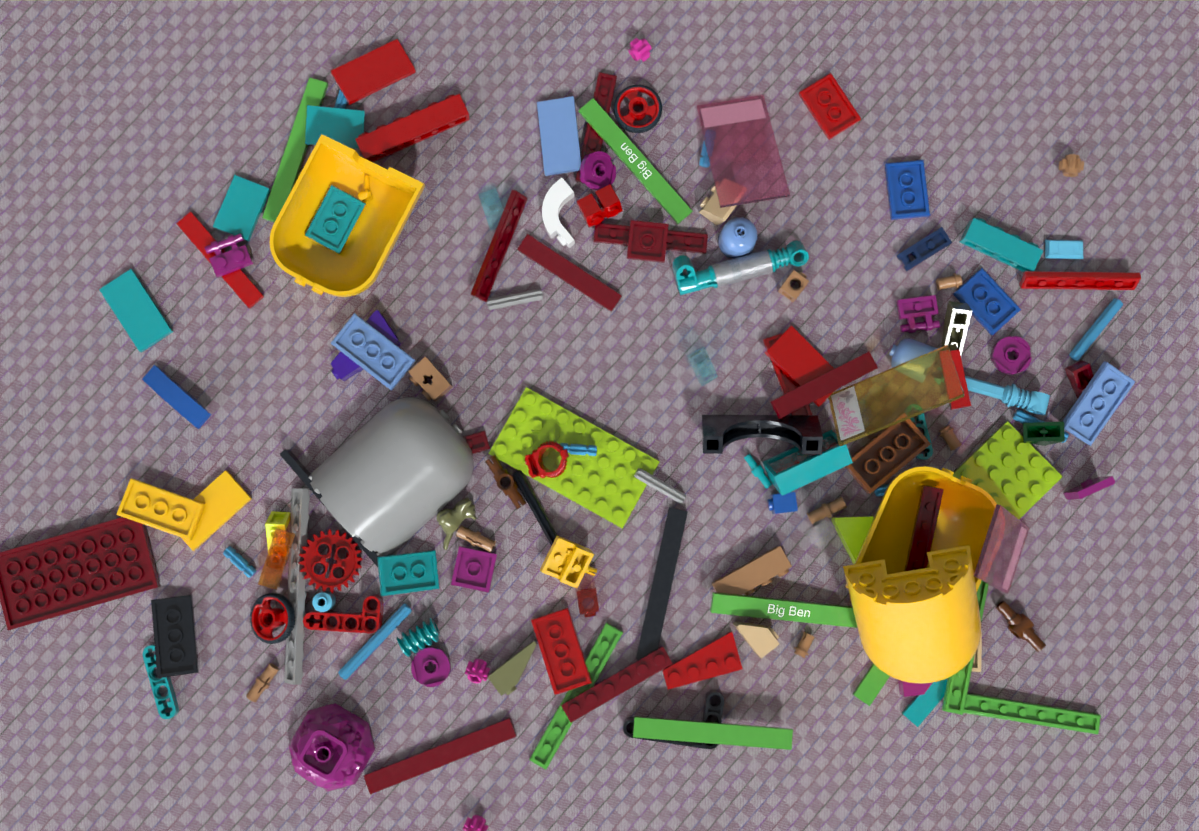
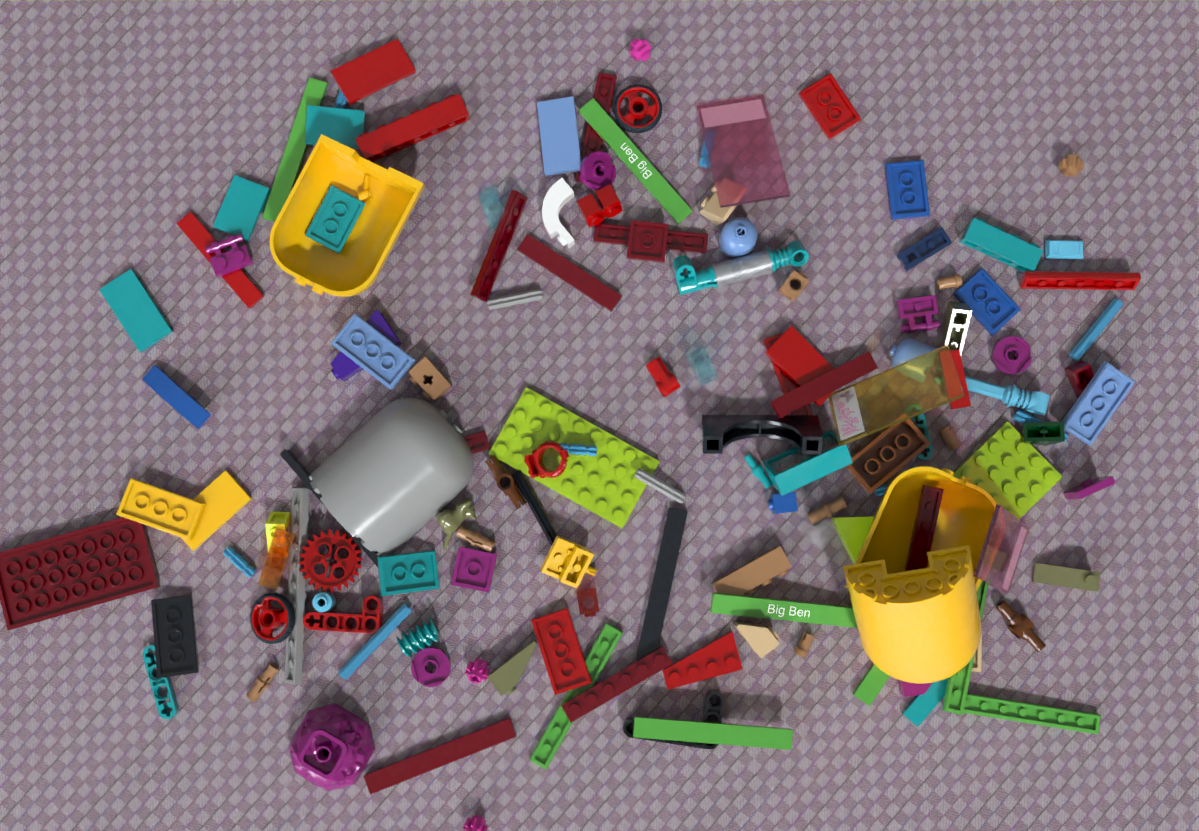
none -> red piece [646,357,681,398]
none -> olive slope [1032,563,1101,592]

